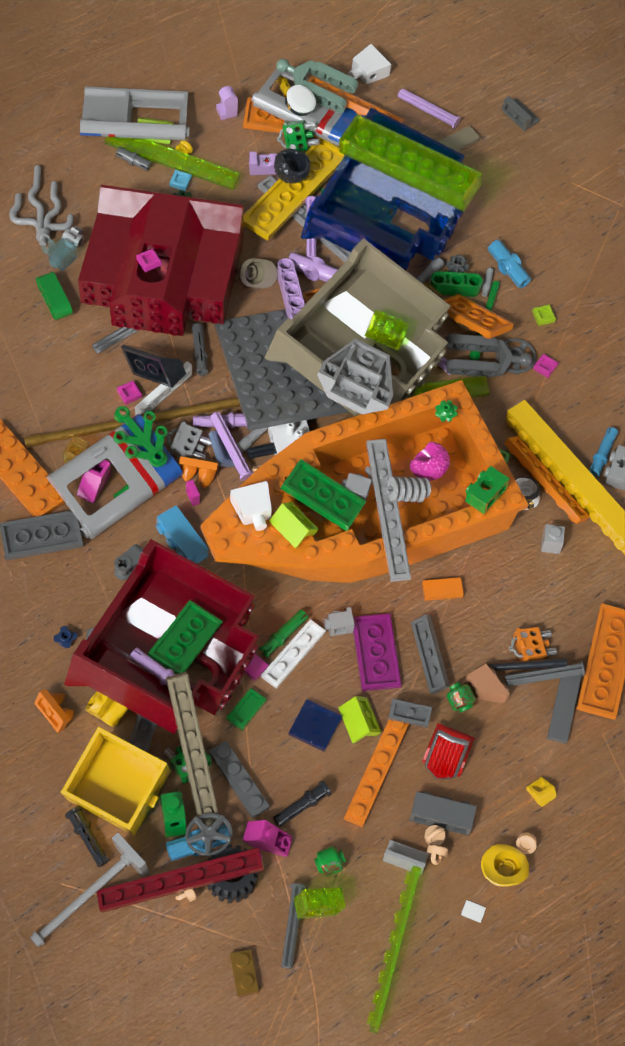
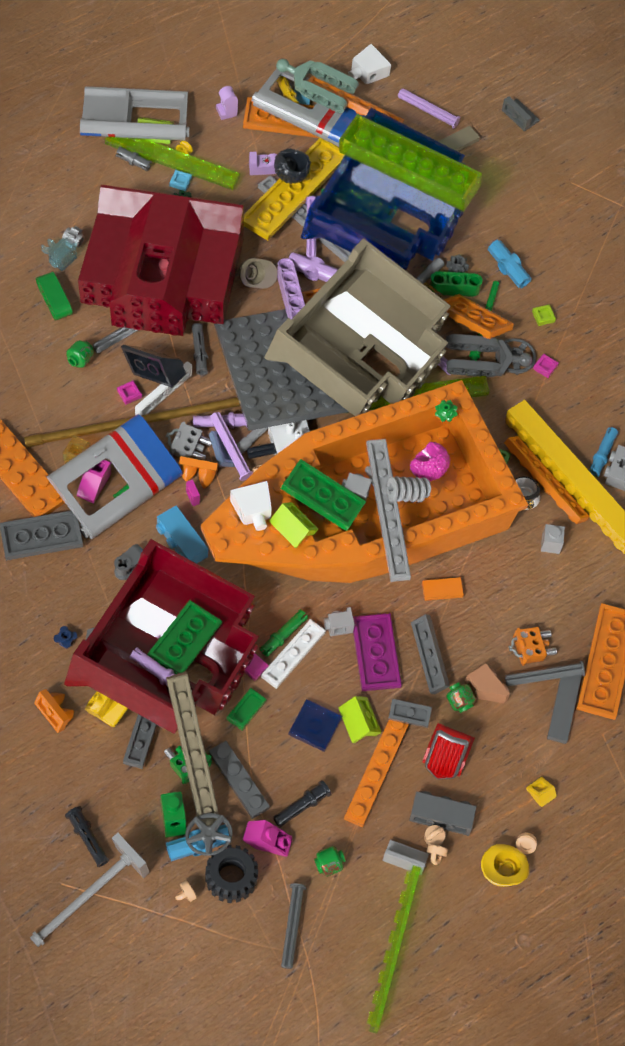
light grey plant [9,165,74,246] -> none
yellow container [61,727,171,836] -> none
dark red plate [97,848,264,913] -> none
green plant [113,406,167,467] -> none
dark pink tile [136,249,162,272] -> none
pearl gold plate [230,949,259,997] -> none
green piece [277,120,320,151] -> none
white piece [285,85,316,116] -> none
clear neon green brick [294,887,346,918] -> none
light grey wedge [317,338,393,414] -> none
clear neon green brick [364,309,409,350] -> none
white sticker [461,900,486,923] -> none
green brick [465,466,510,514] -> none
light grey piece [481,267,493,297] -> none
black bar [487,658,567,671] -> none
none -> green head [66,340,94,368]

